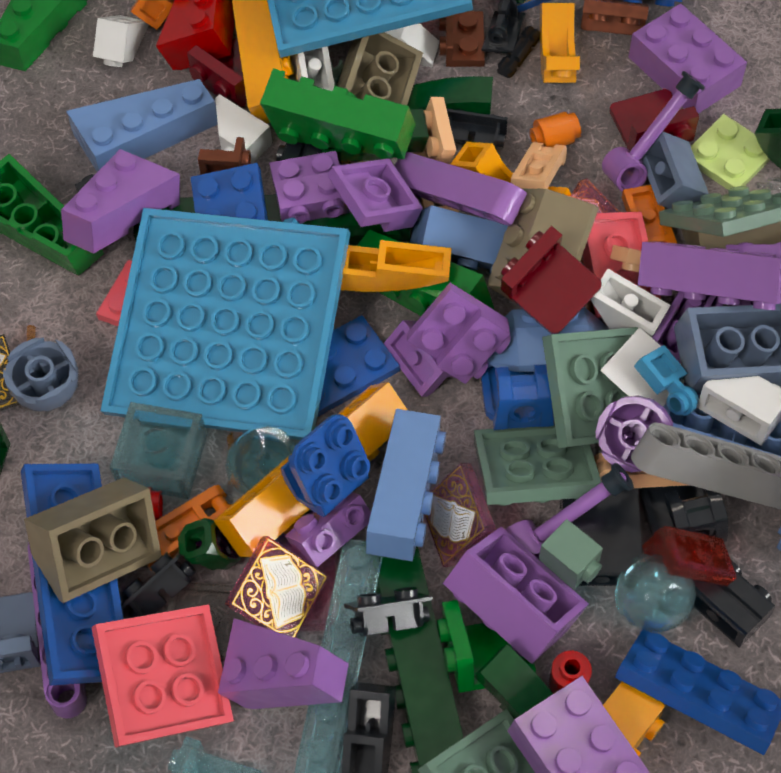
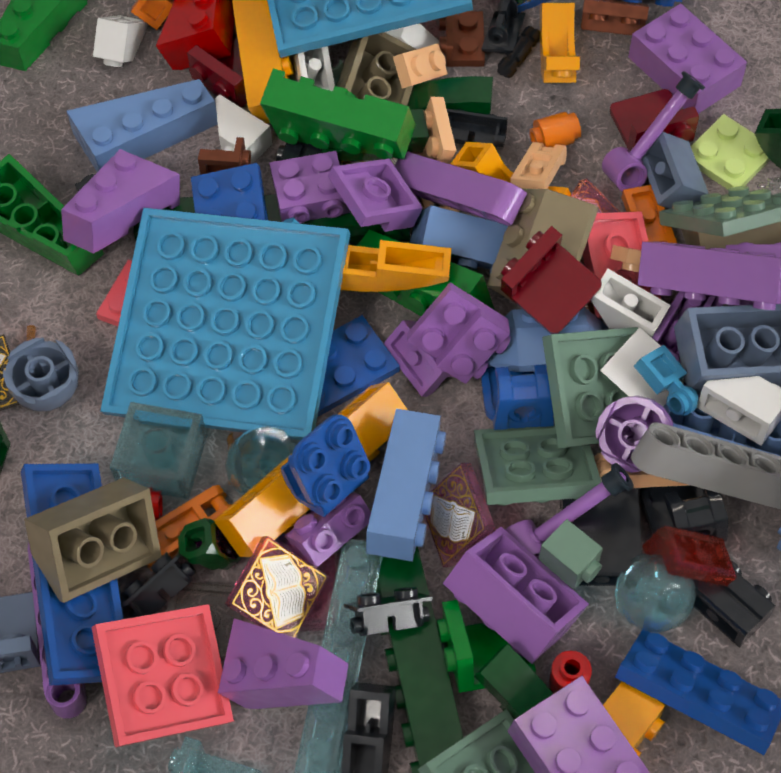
none -> light nougat plate [393,43,448,89]

